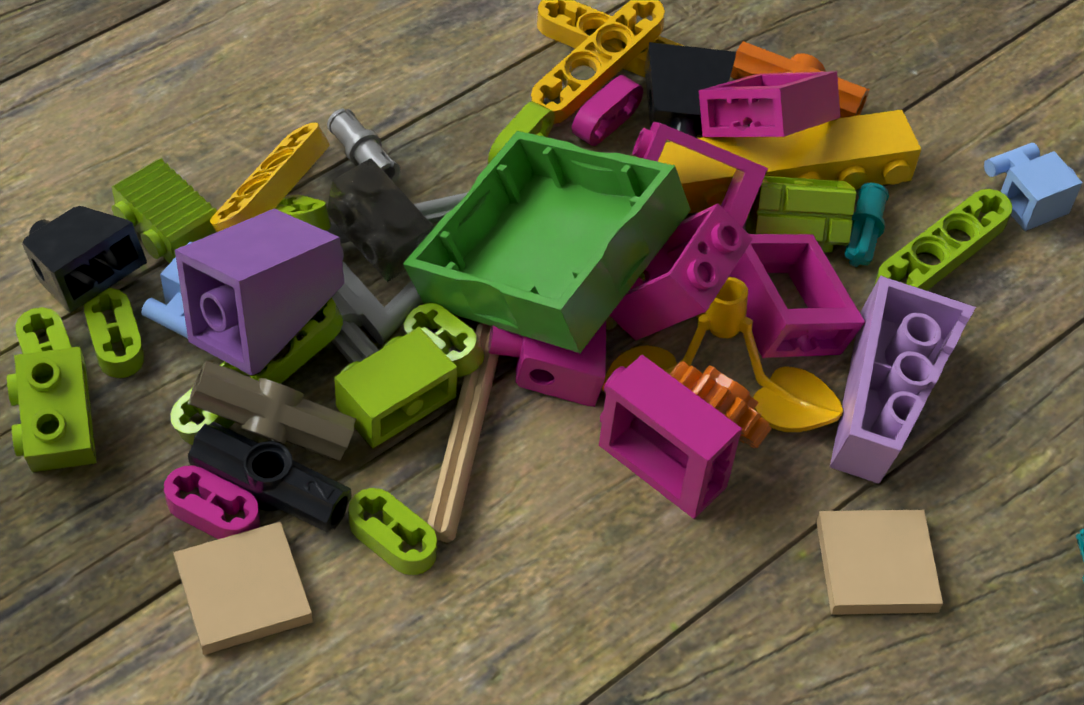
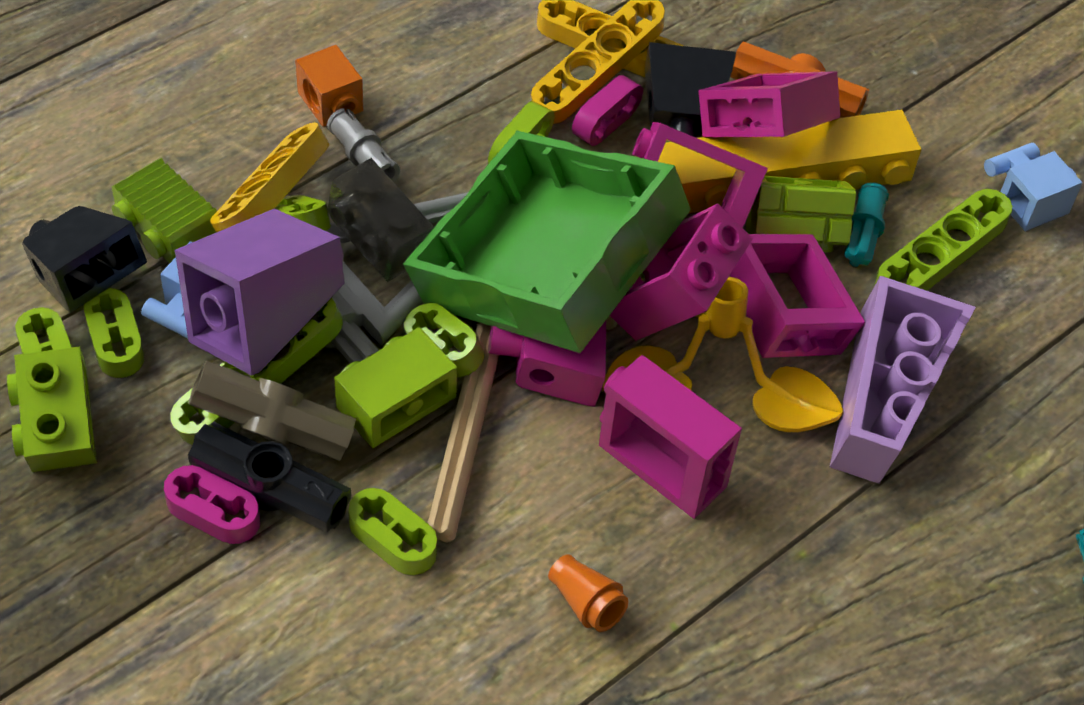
tan tile [173,522,313,655] -> none
orange gear [670,361,772,448] -> none
tan tile [816,510,943,615] -> none
none -> orange brick [295,45,363,127]
none -> orange cone [548,554,629,632]

